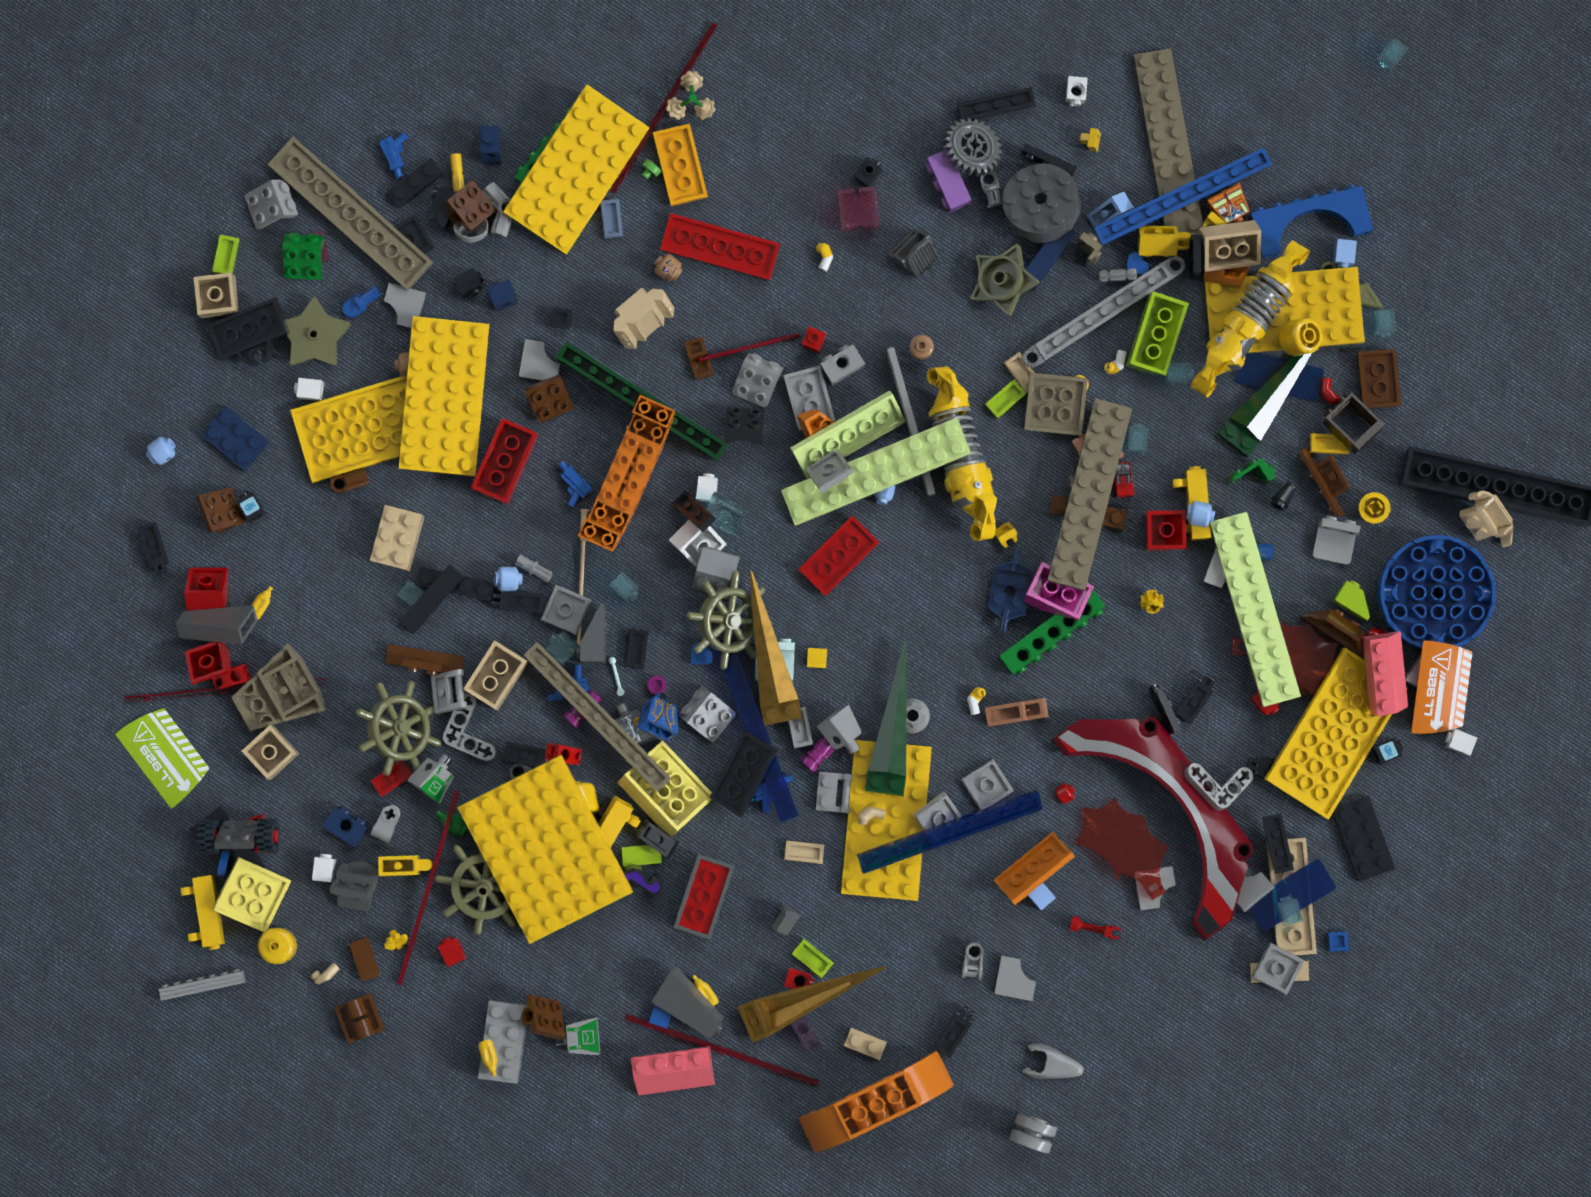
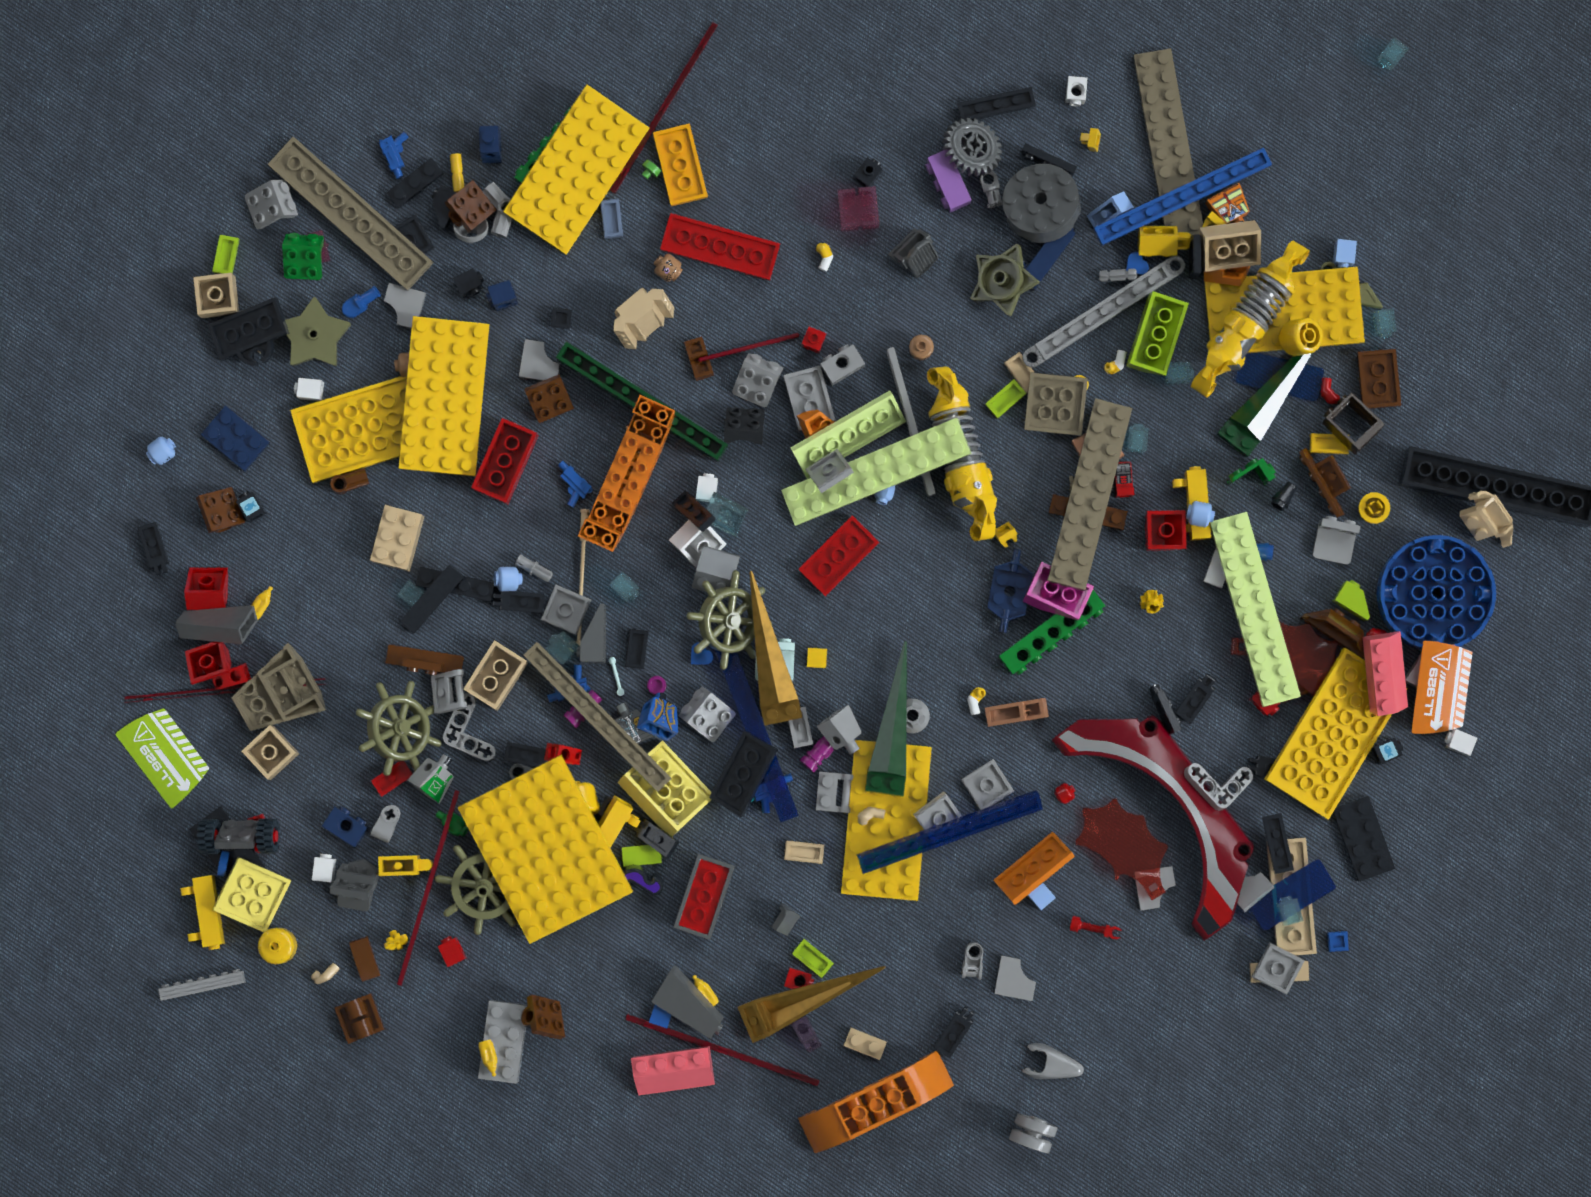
torso [556,1017,601,1055] -> none
tan plant [666,71,715,120] -> none
dark tan bracket [1076,232,1102,267] -> none
blue arch [1249,185,1374,260] -> none

